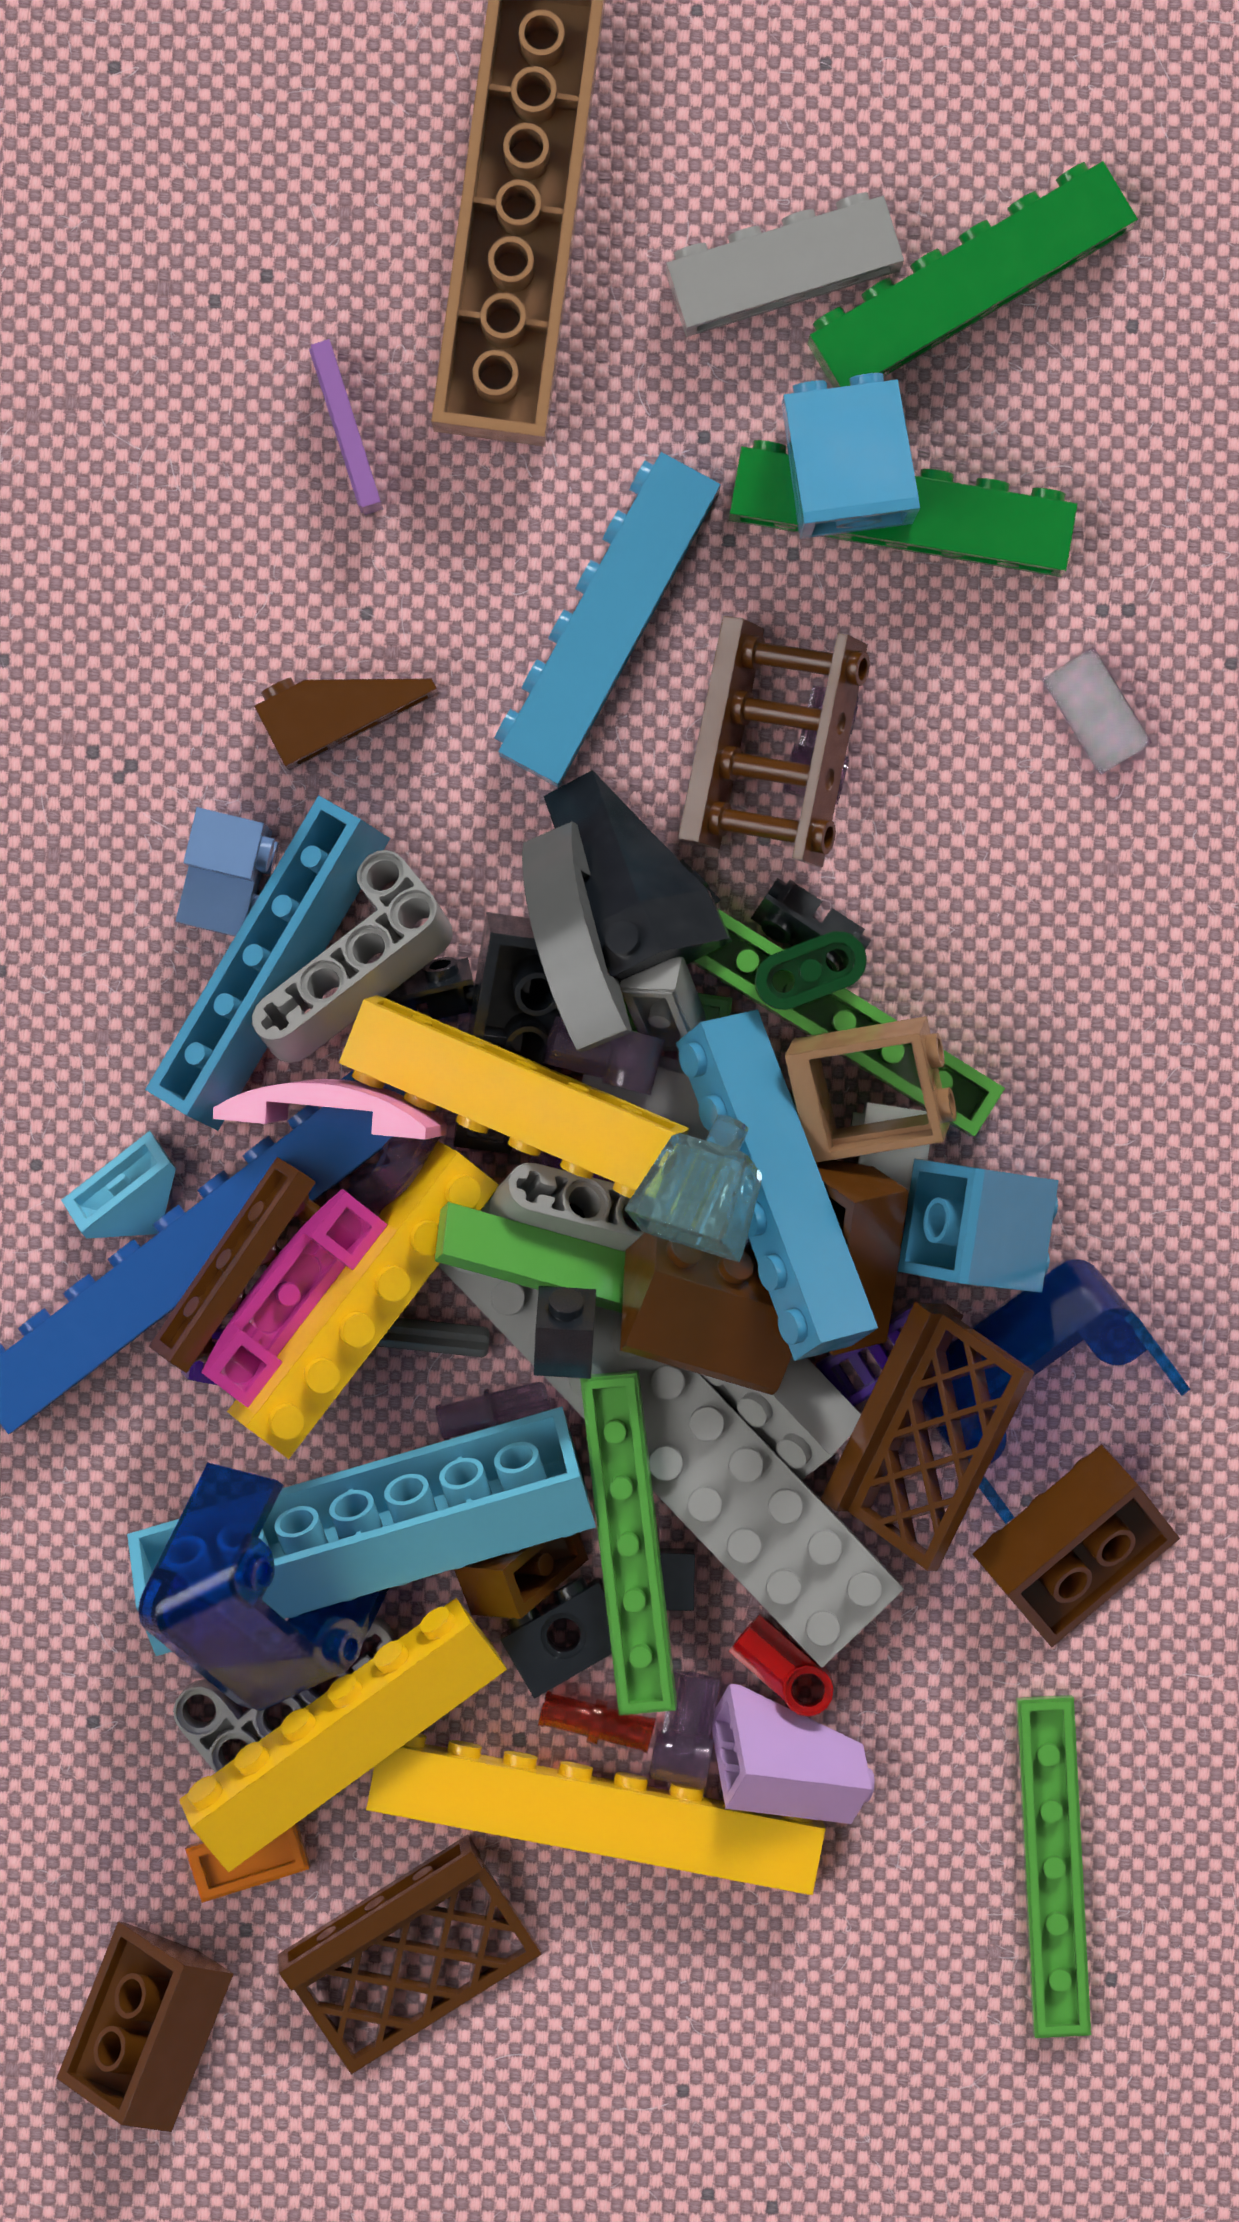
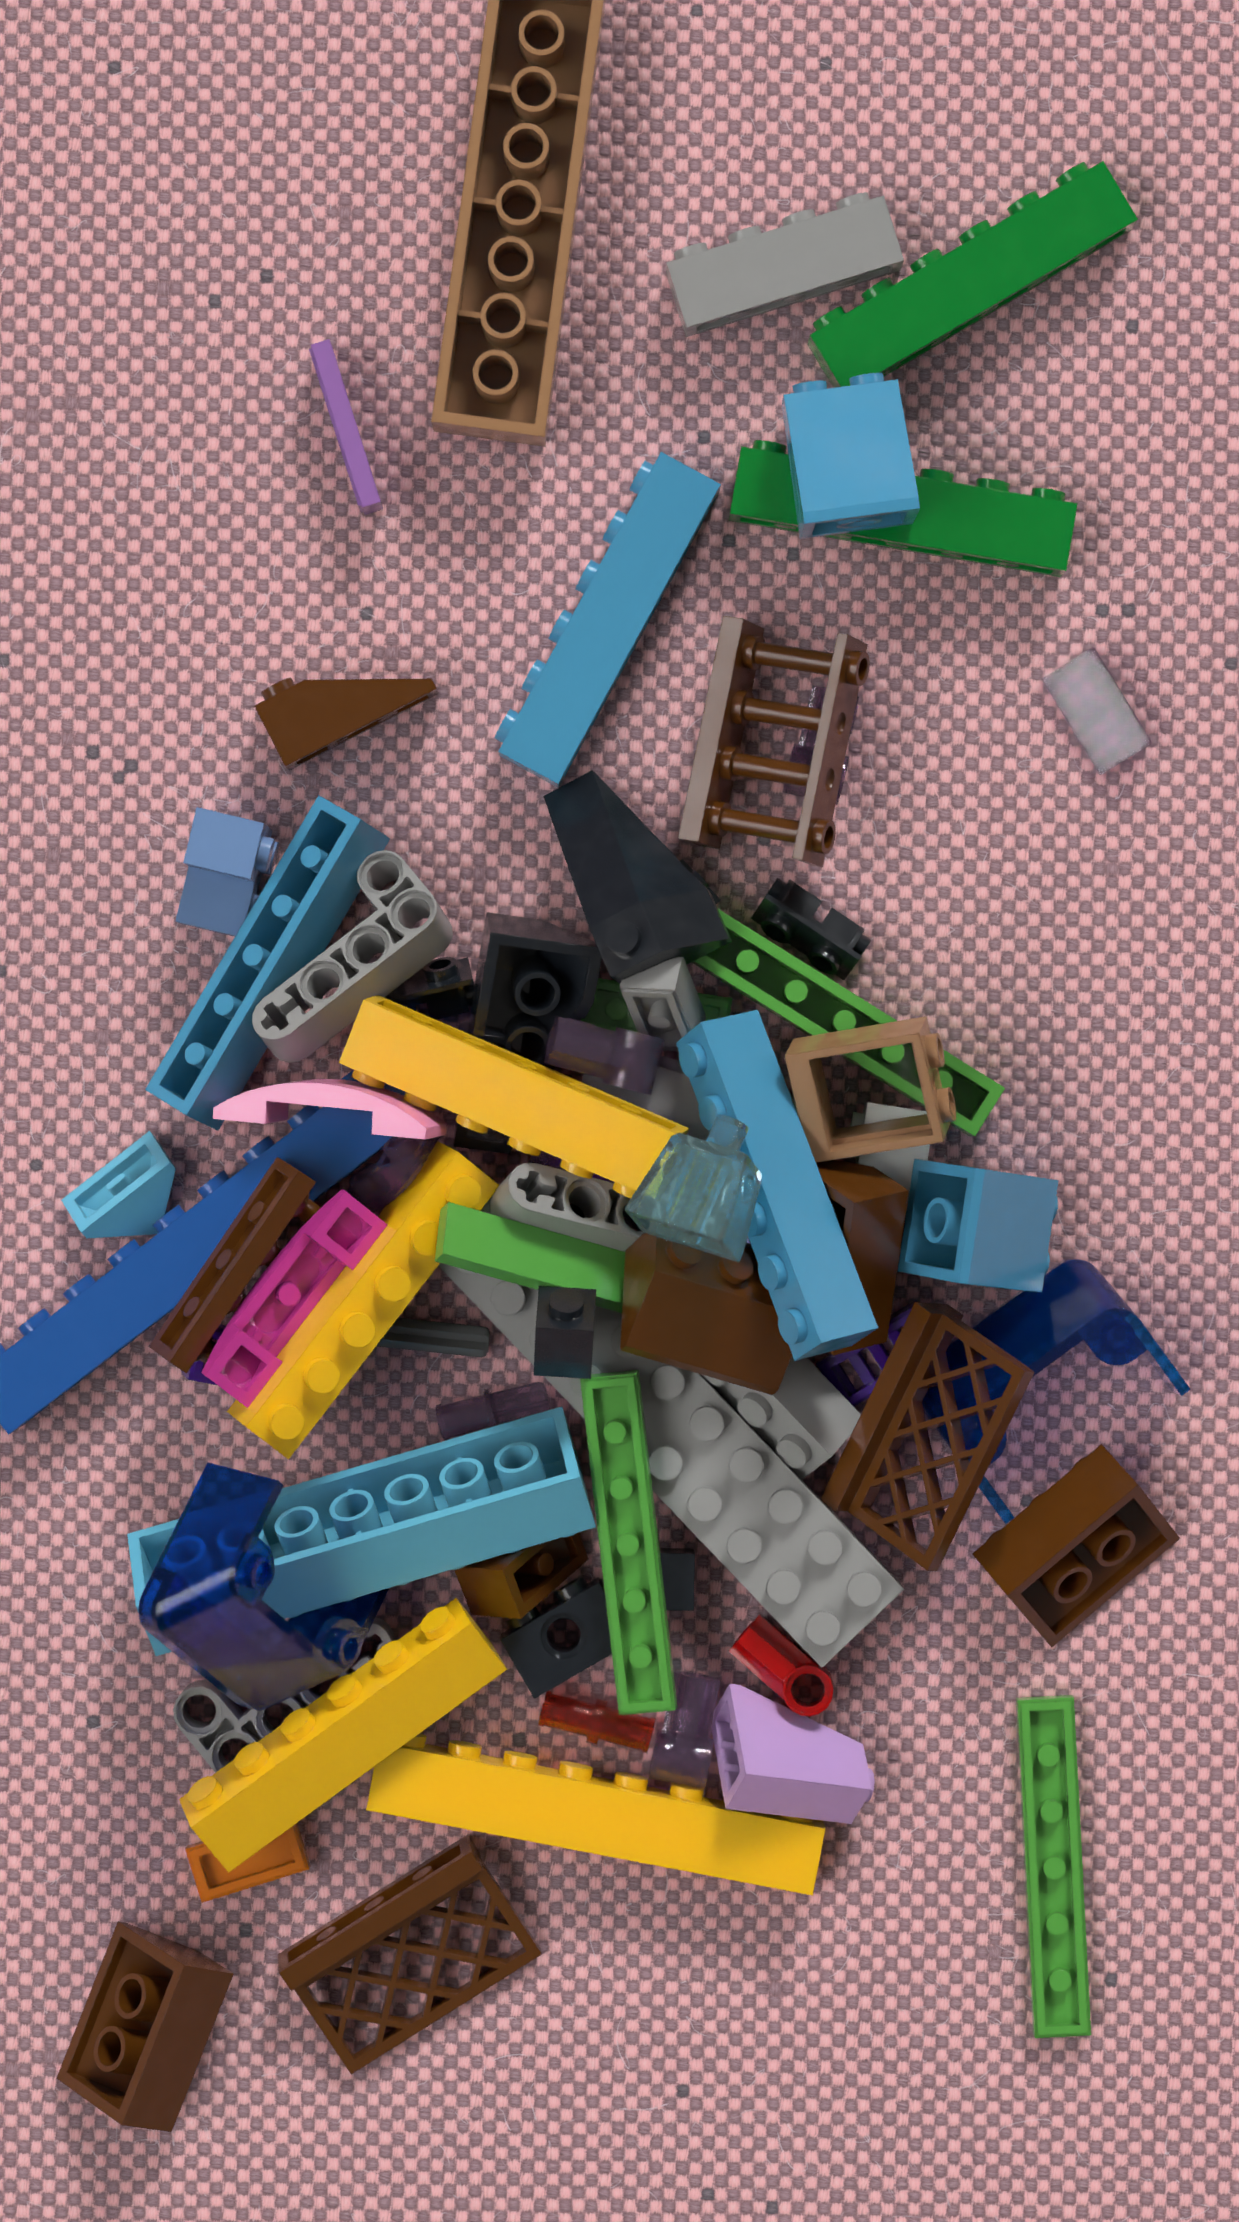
dark grey slope [522,822,632,1052] -> none
dark green plate [755,931,867,1010] -> none

